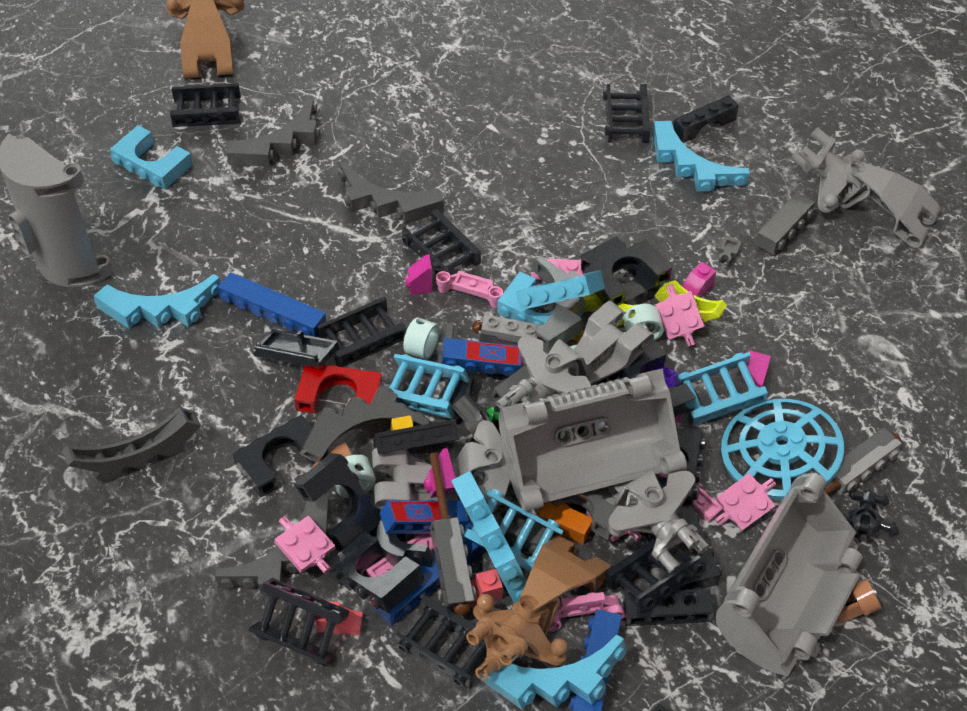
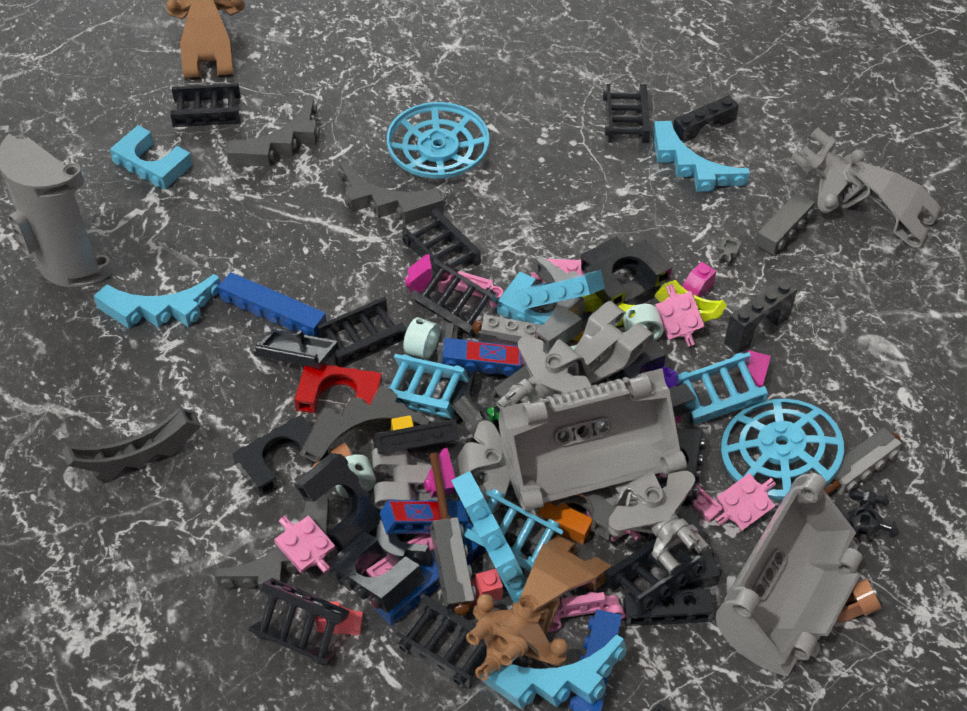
none -> medium azure dish [387,102,489,178]
none -> black fence [410,259,499,338]
none -> black arch [724,278,797,354]

